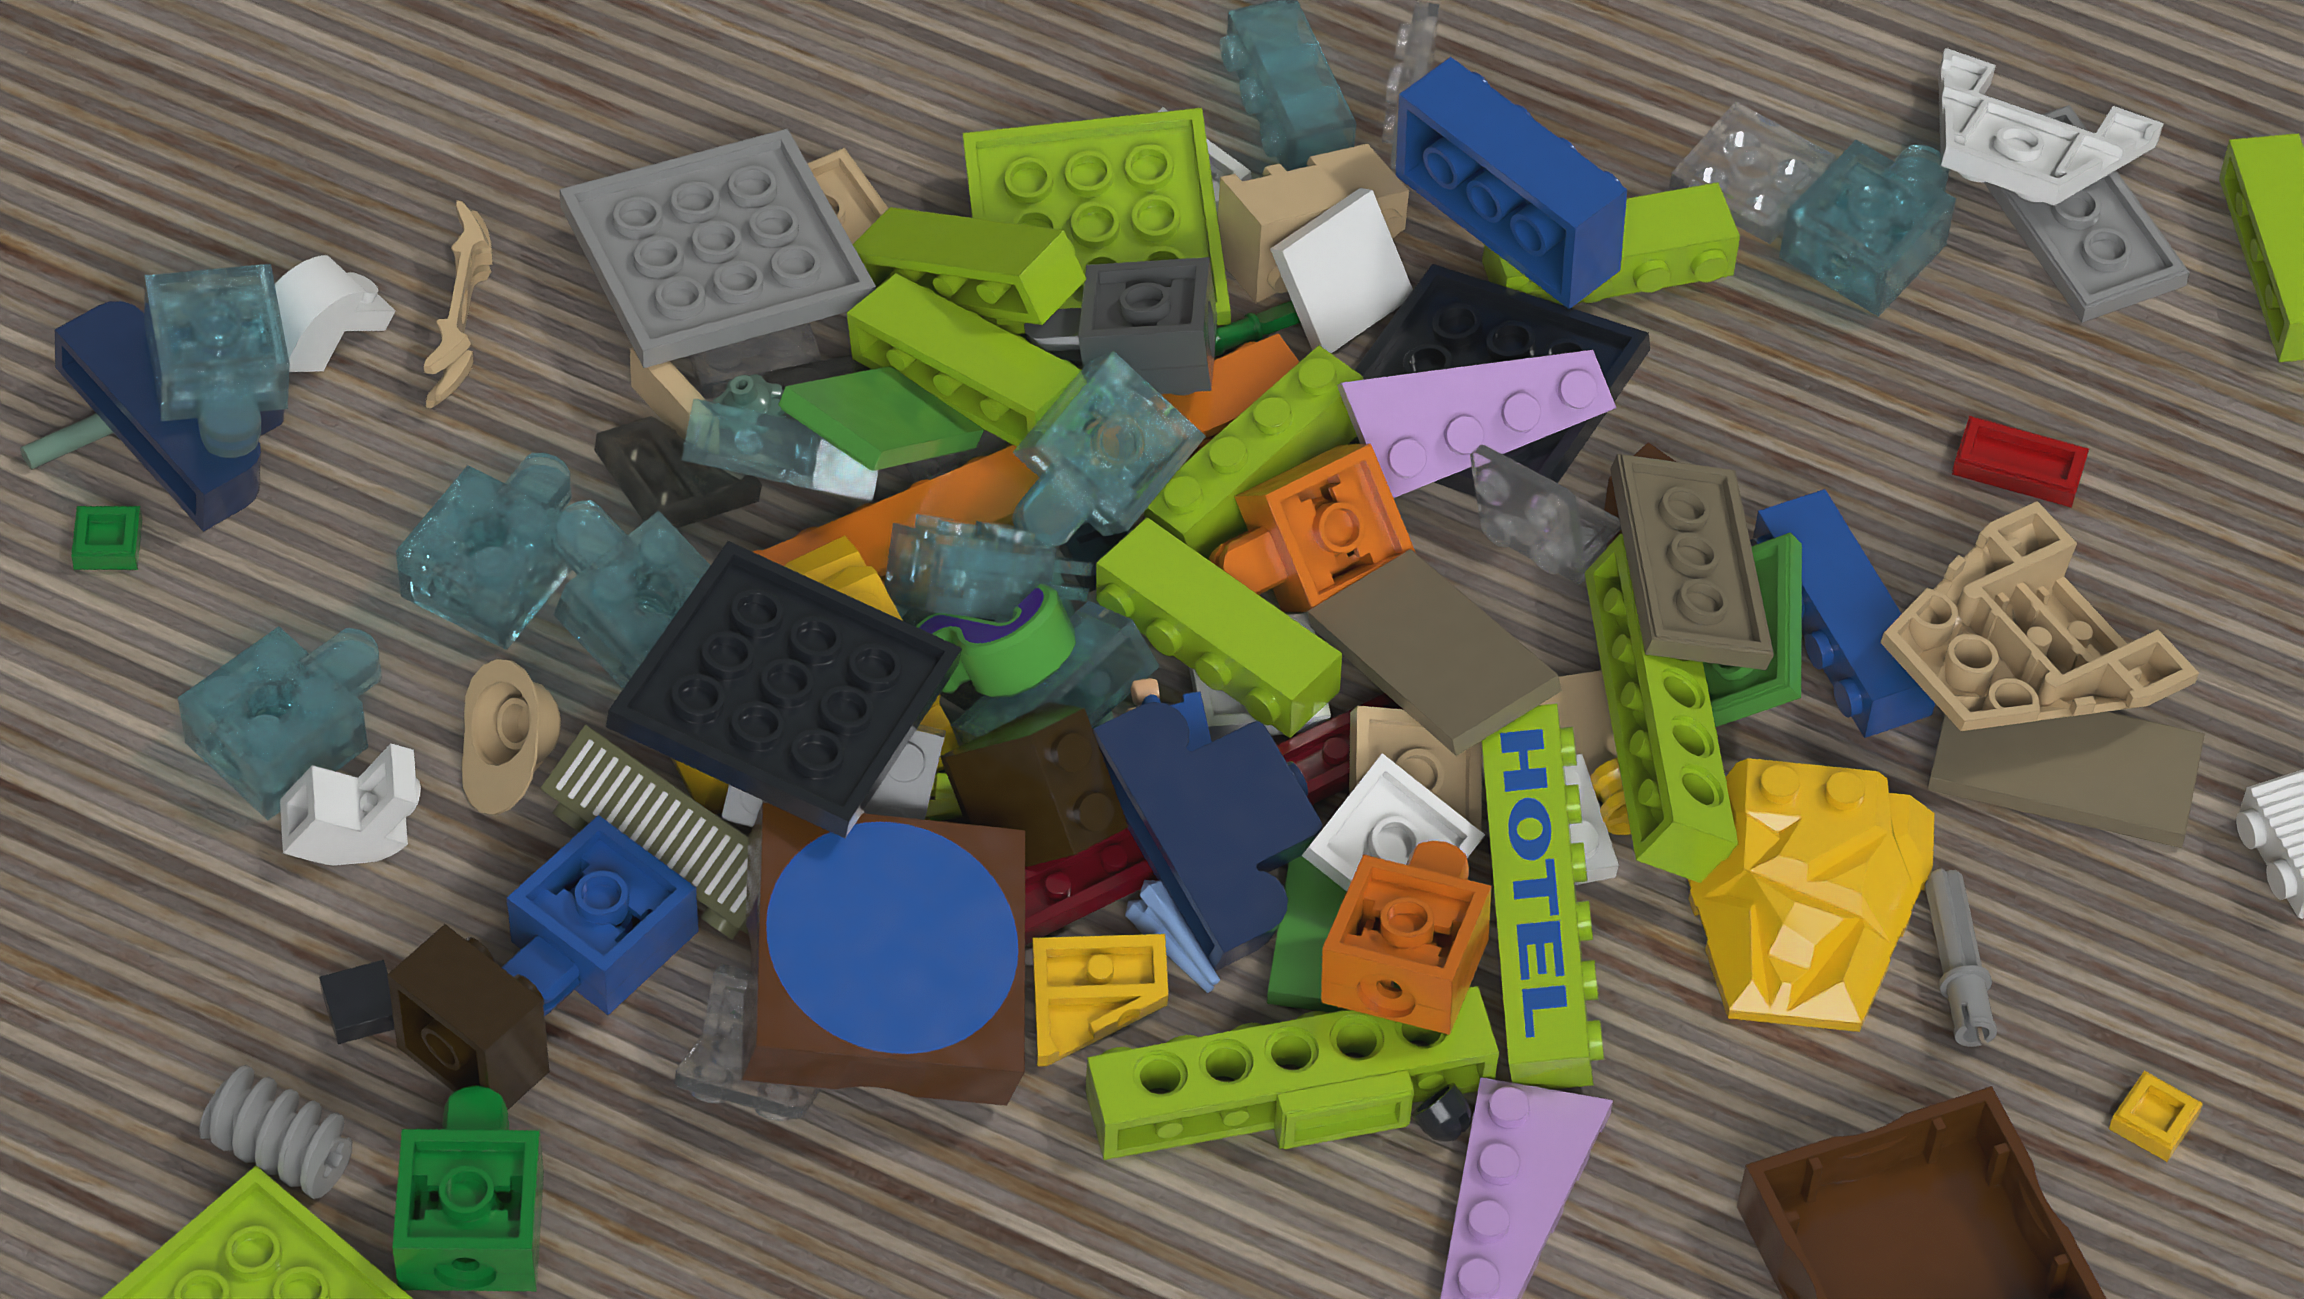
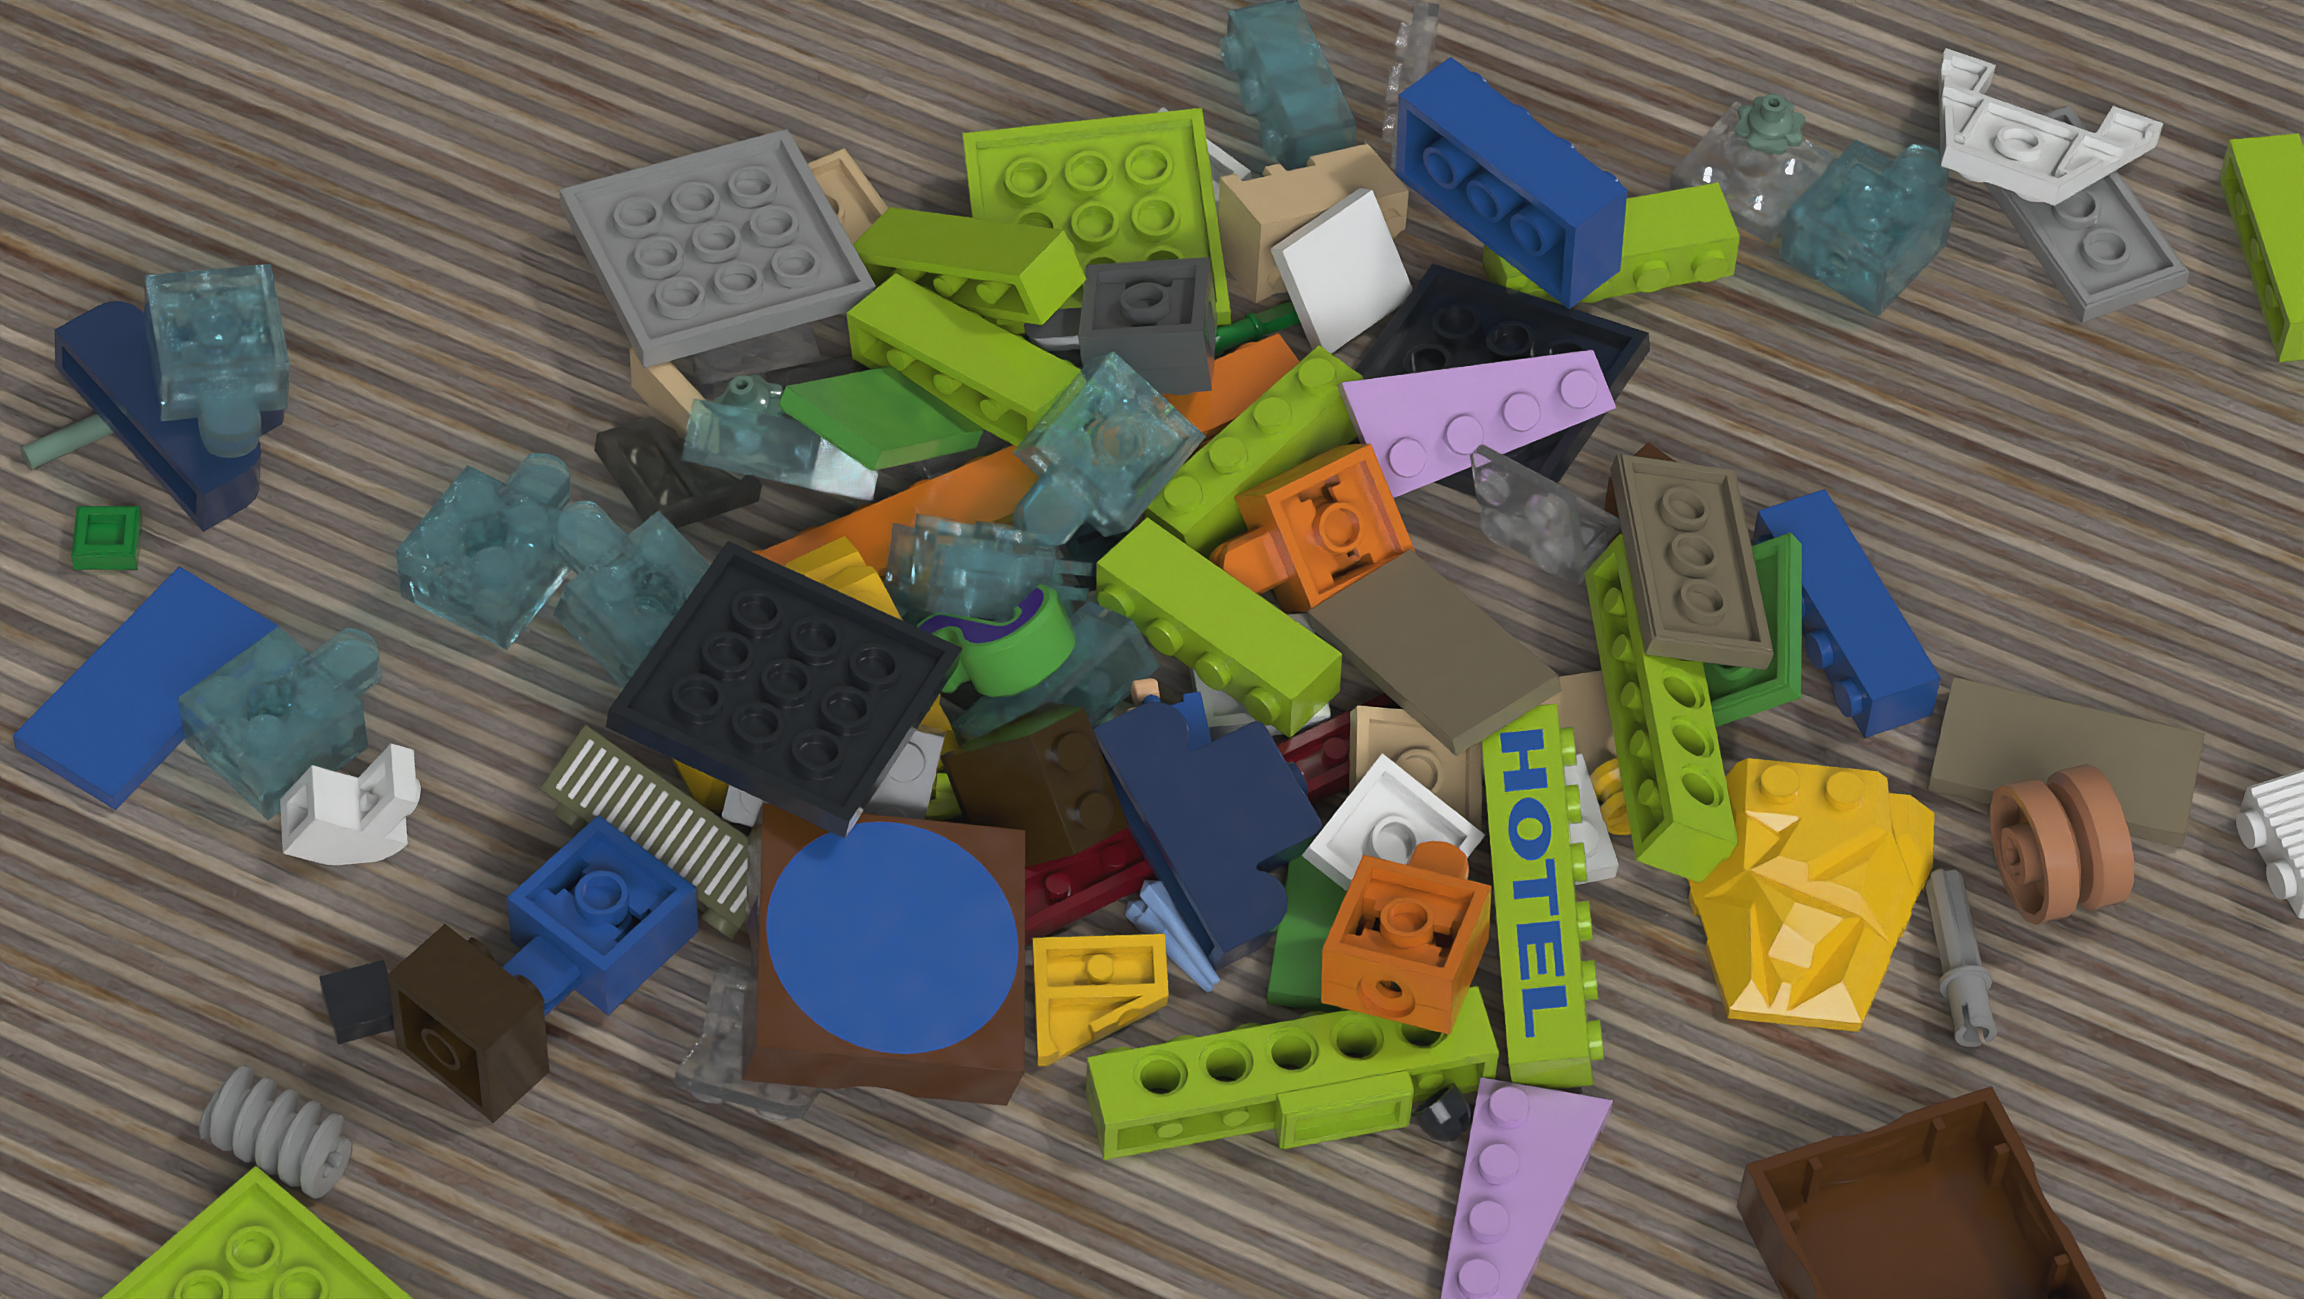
white brick [245,255,396,372] -> none
green brick [392,1086,544,1292] -> none
tan piece [424,200,492,408] -> none
tan piece [462,659,561,815] -> none
tan wedge [1880,501,2199,731] -> none
red tile [1952,416,2089,508] -> none
yellow tile [2109,1071,2203,1162] -> none
none -> blue tile [13,566,281,810]
none -> sand green plant [1735,94,1806,155]
none -> nougat wheel [1990,764,2134,925]

